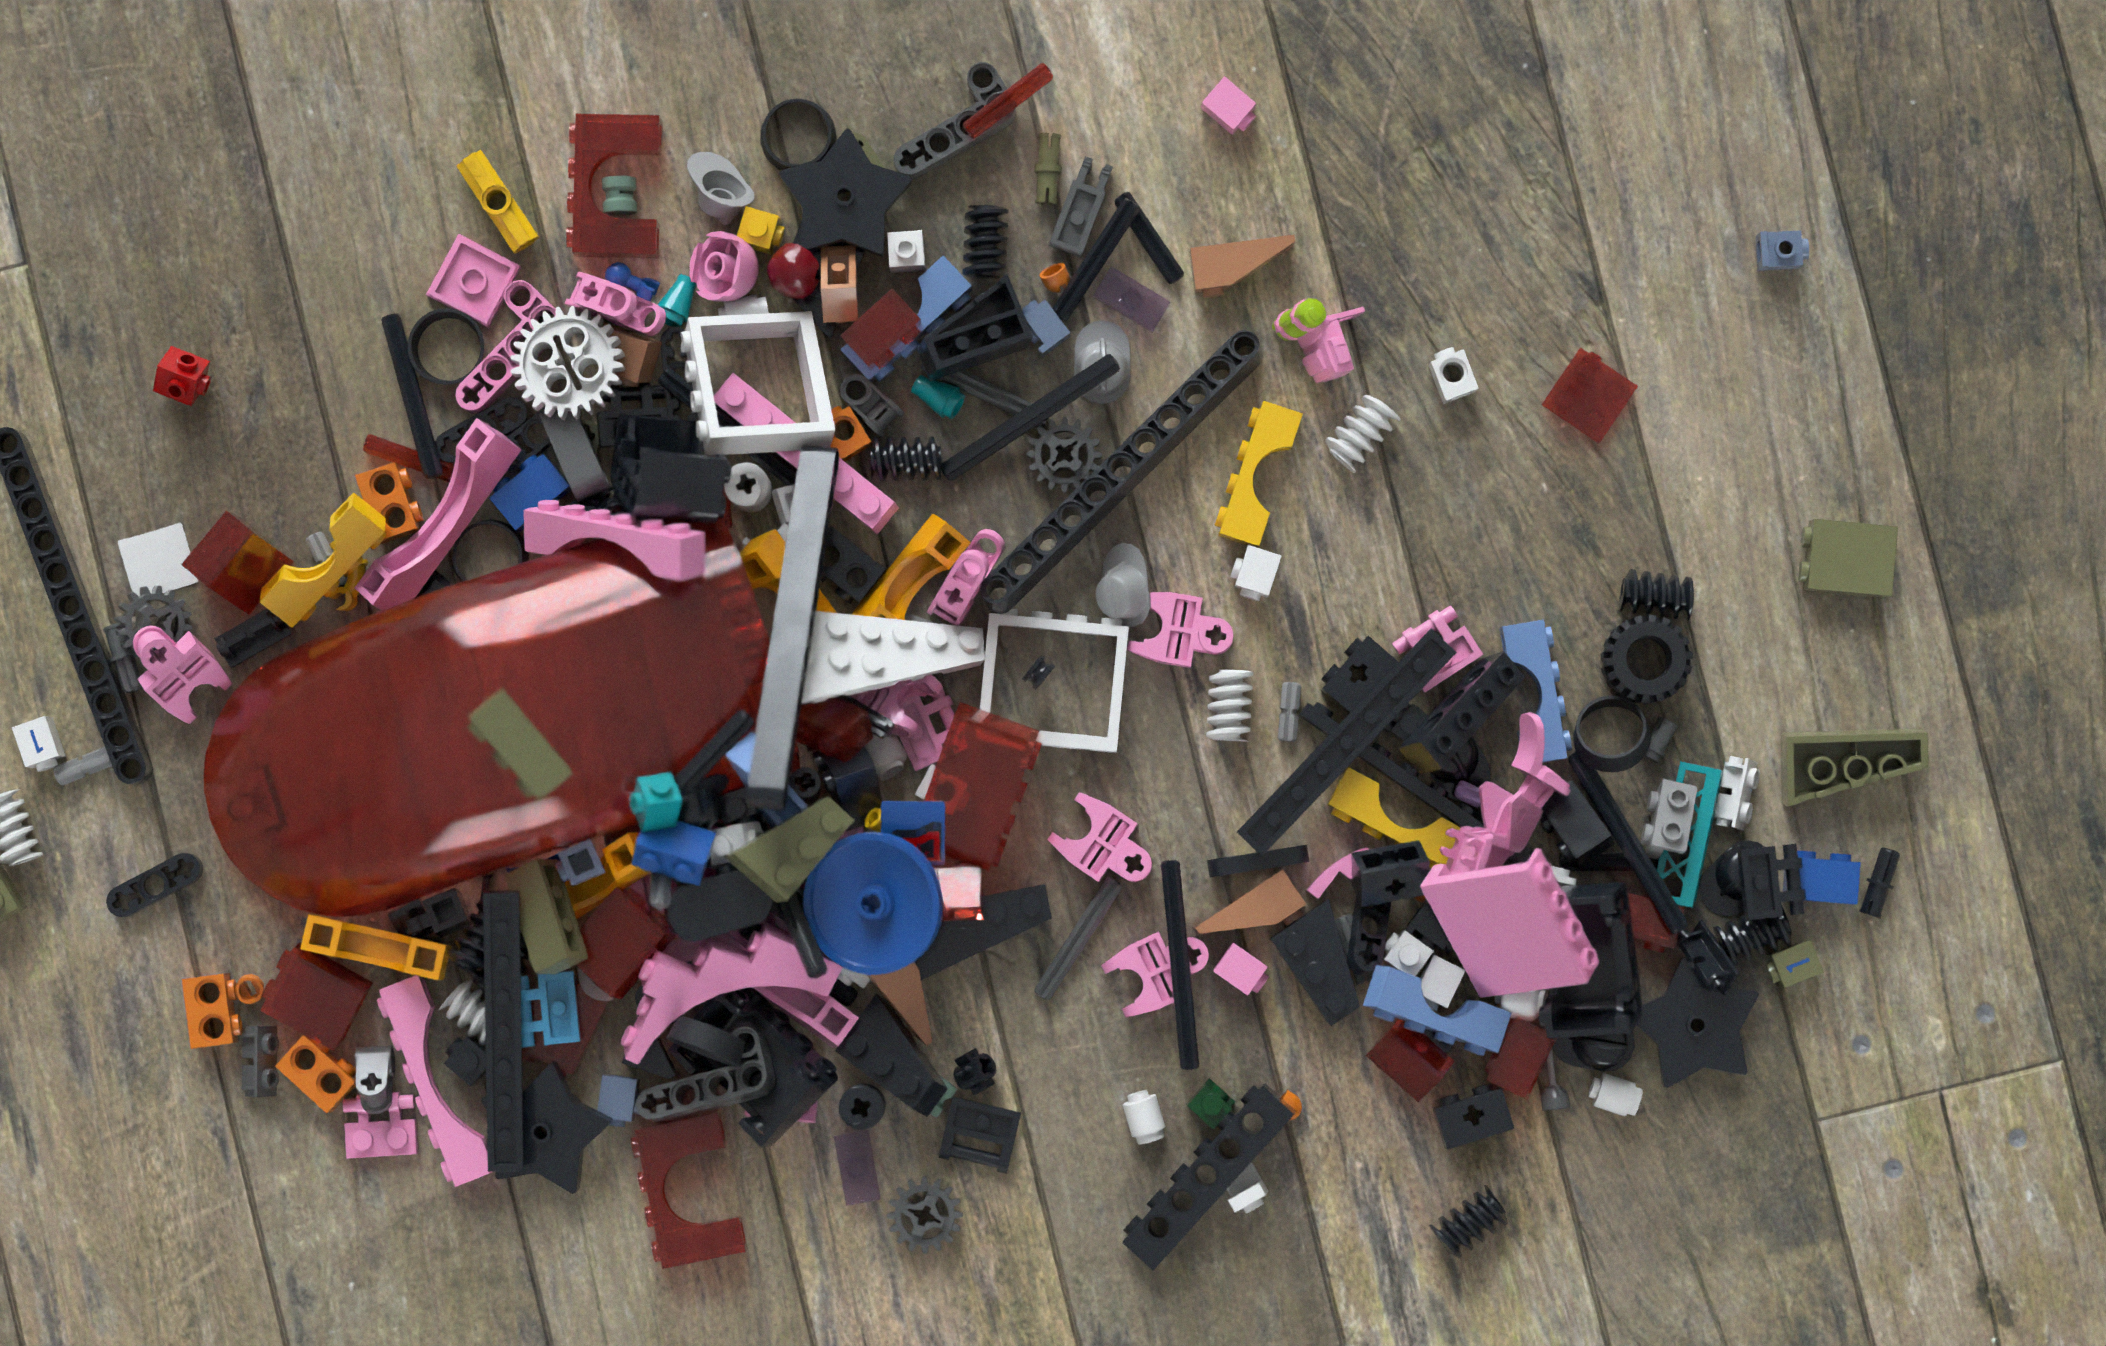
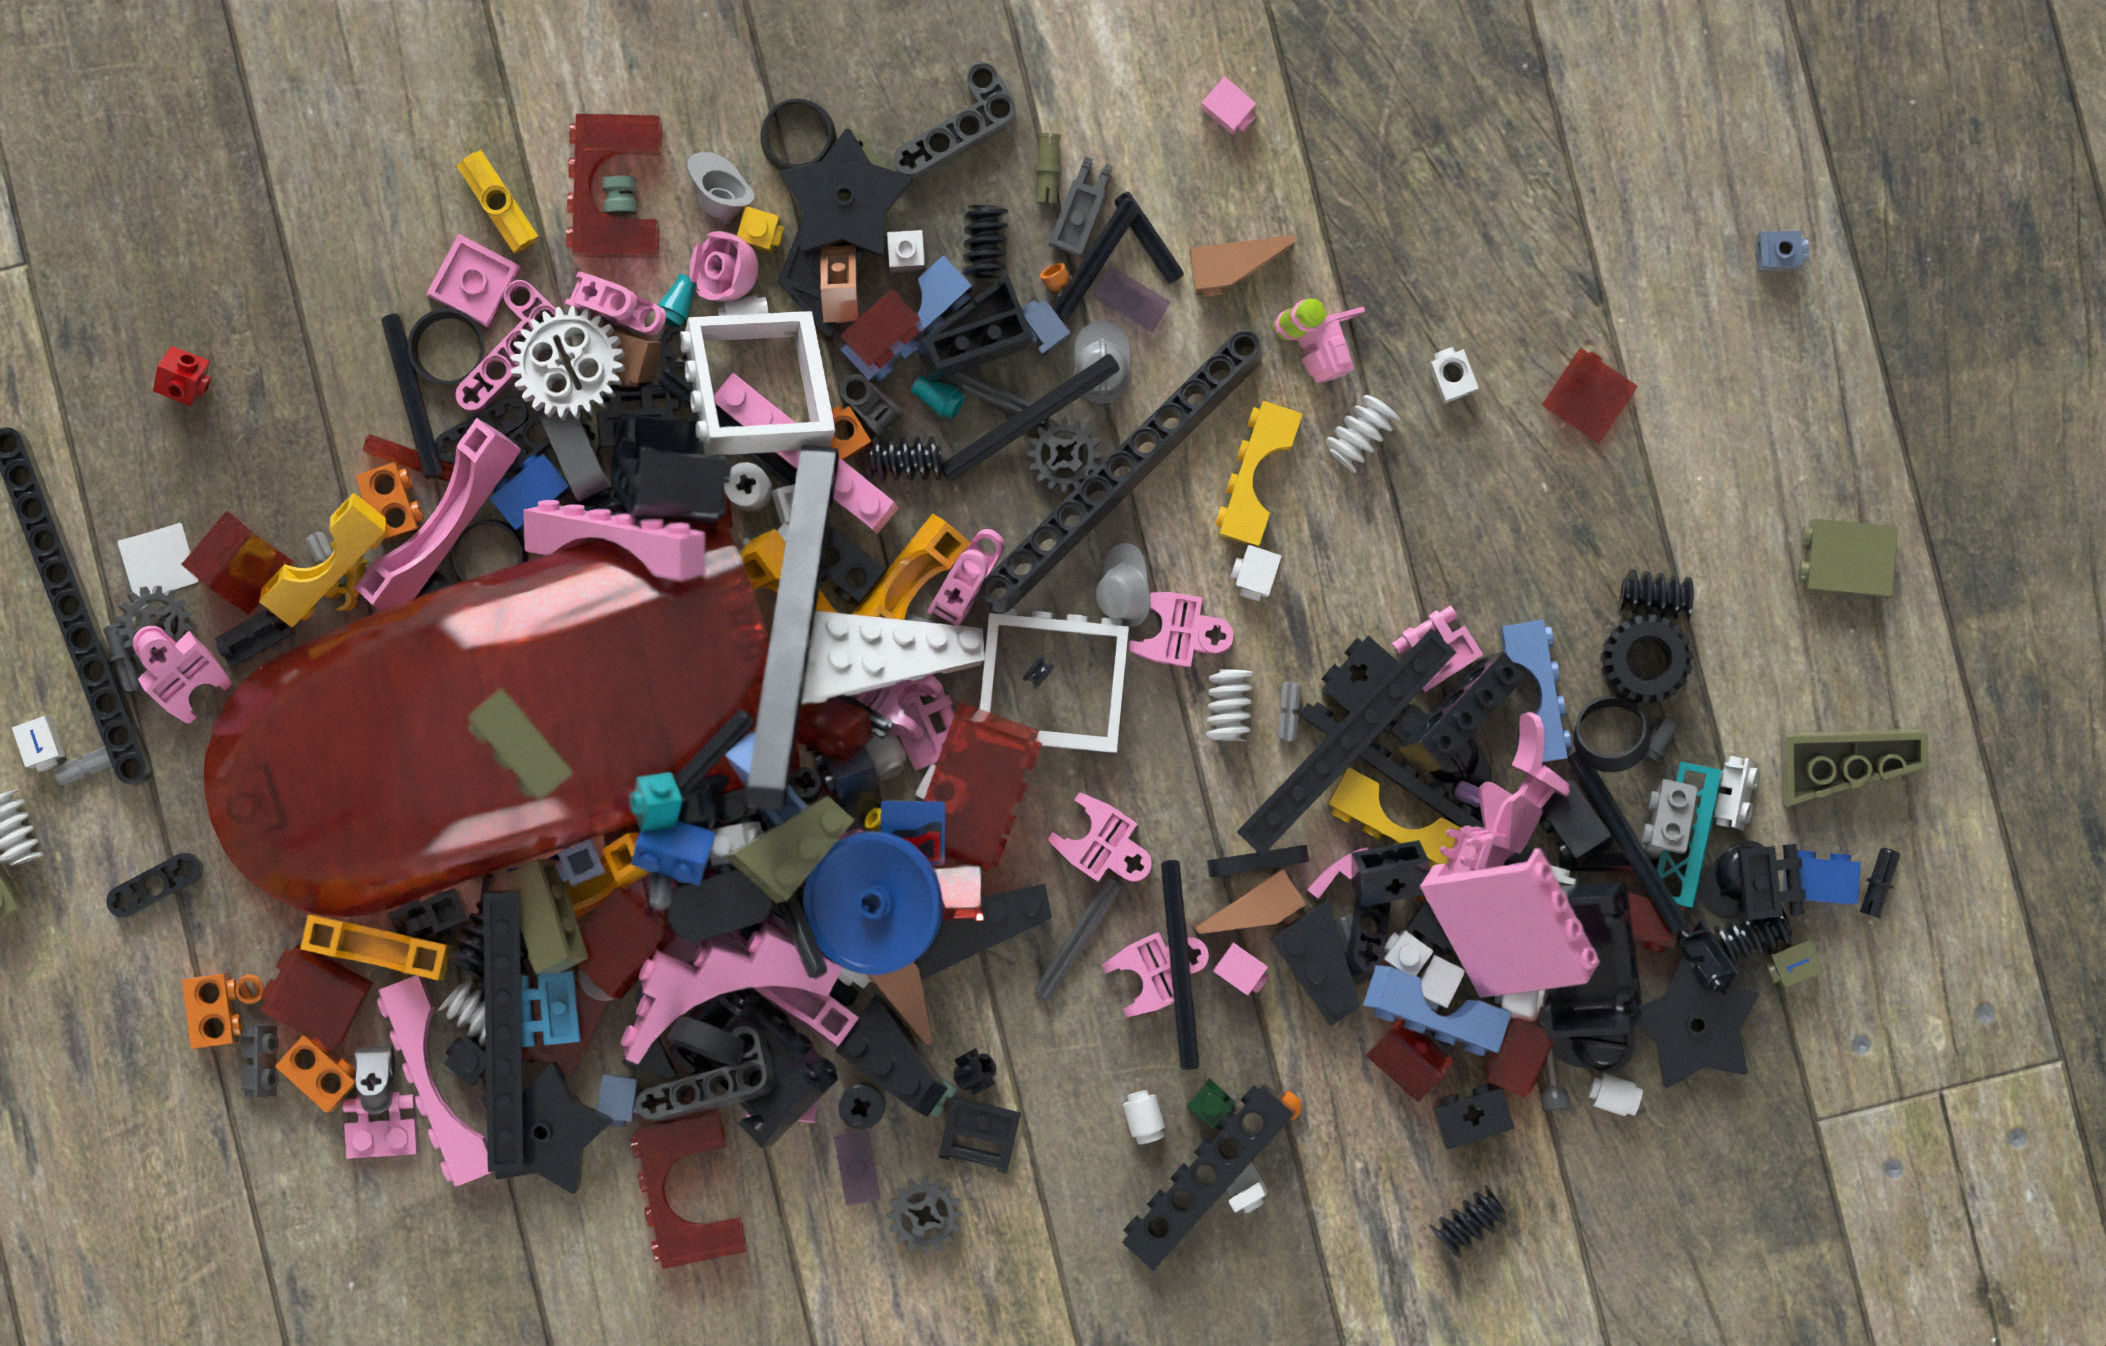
blue arm [605,262,660,302] -> none
dark red hair [767,243,819,299] -> none
clear red axle [963,63,1053,138] -> none

